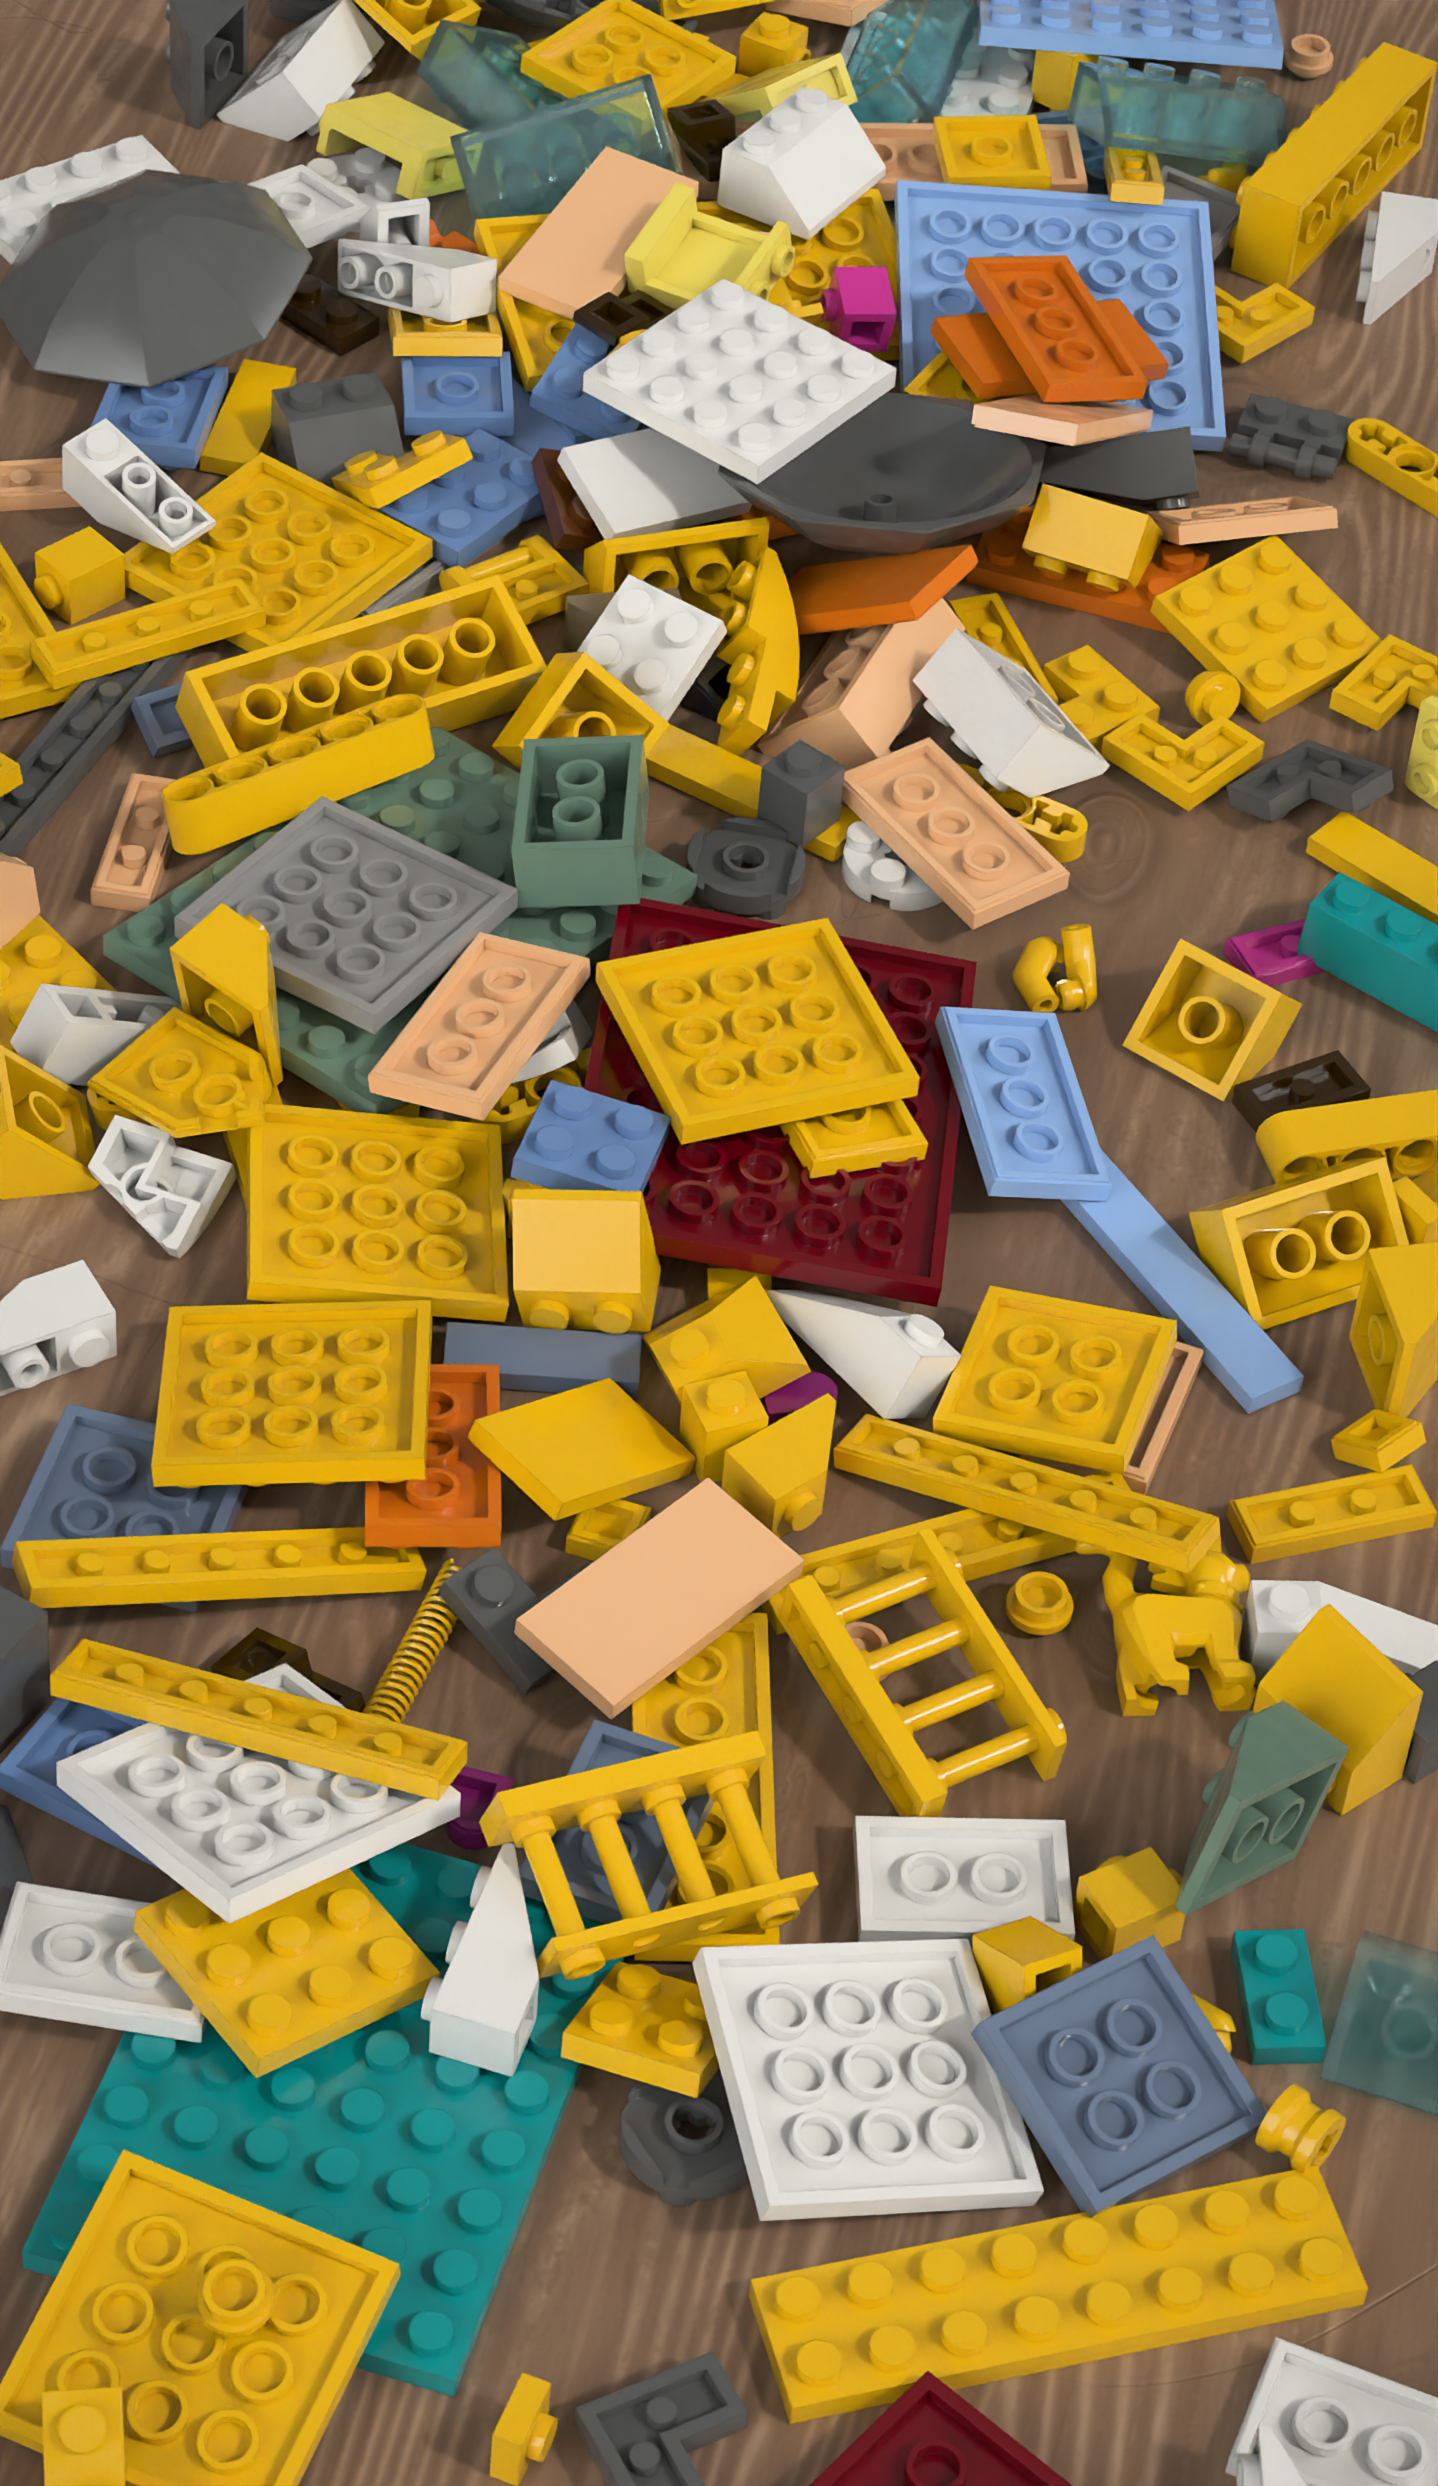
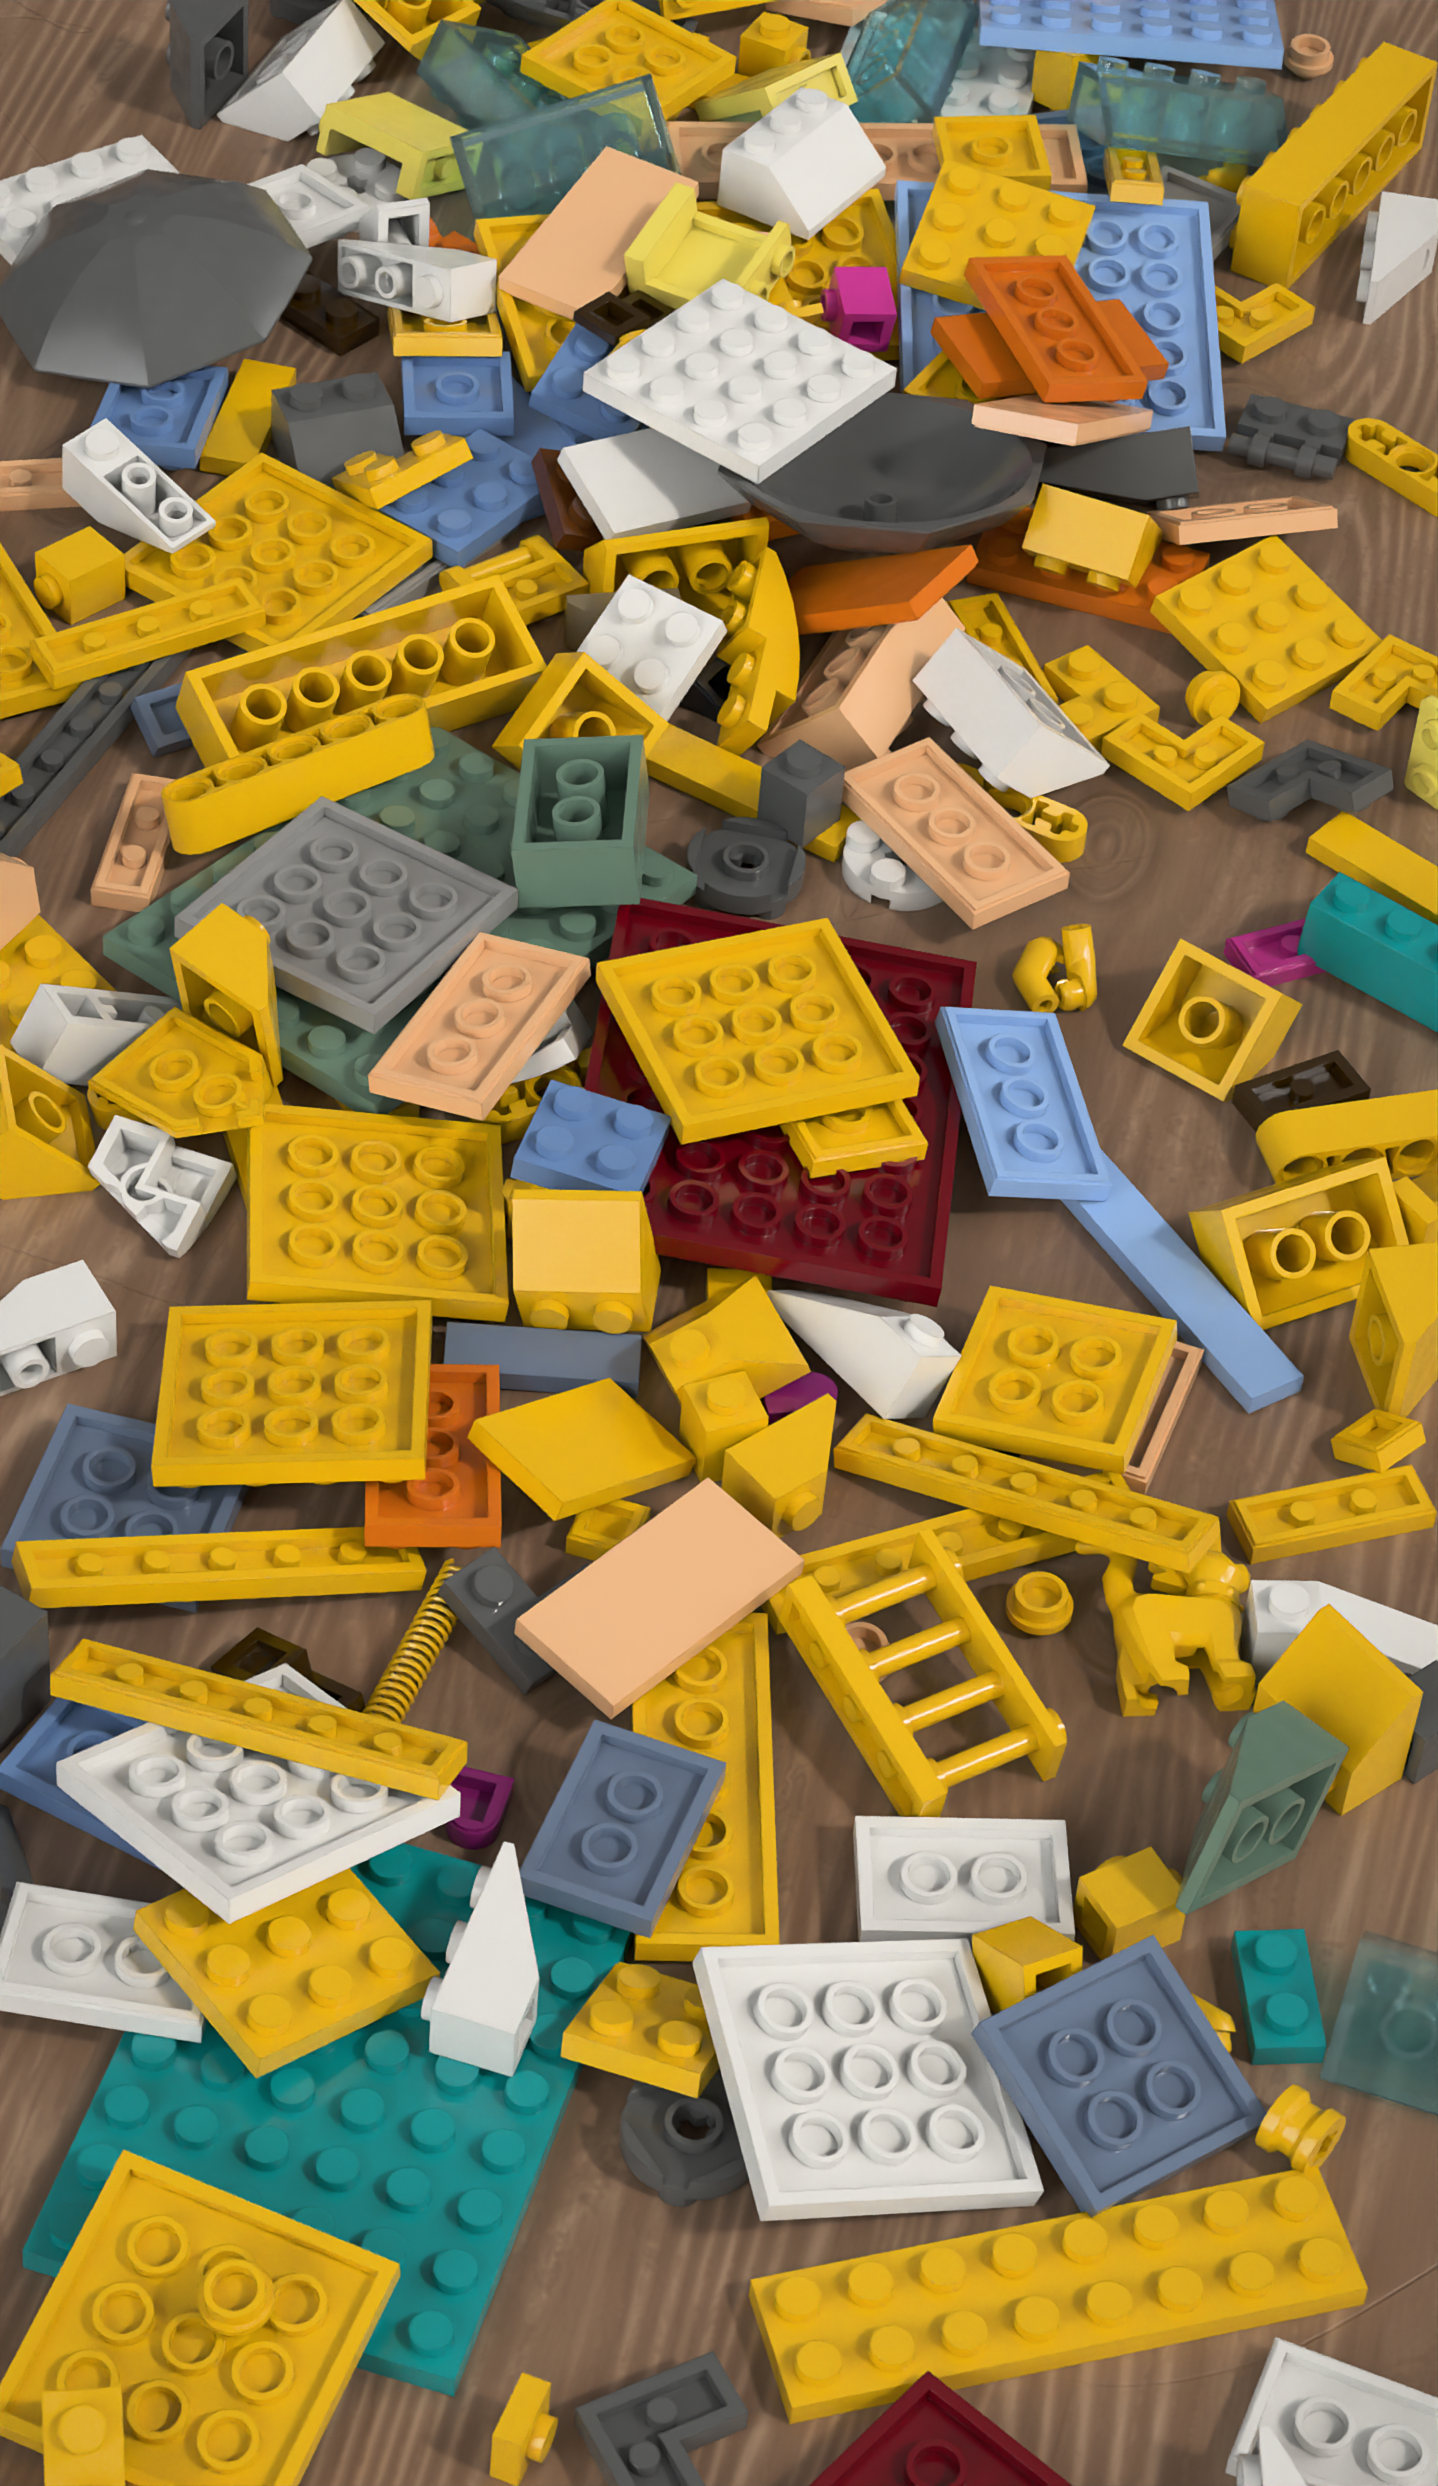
yellow fence [479,1730,818,1980] -> none
dark brown slope [667,99,737,182] -> none
none -> yellow plate [898,159,1096,311]

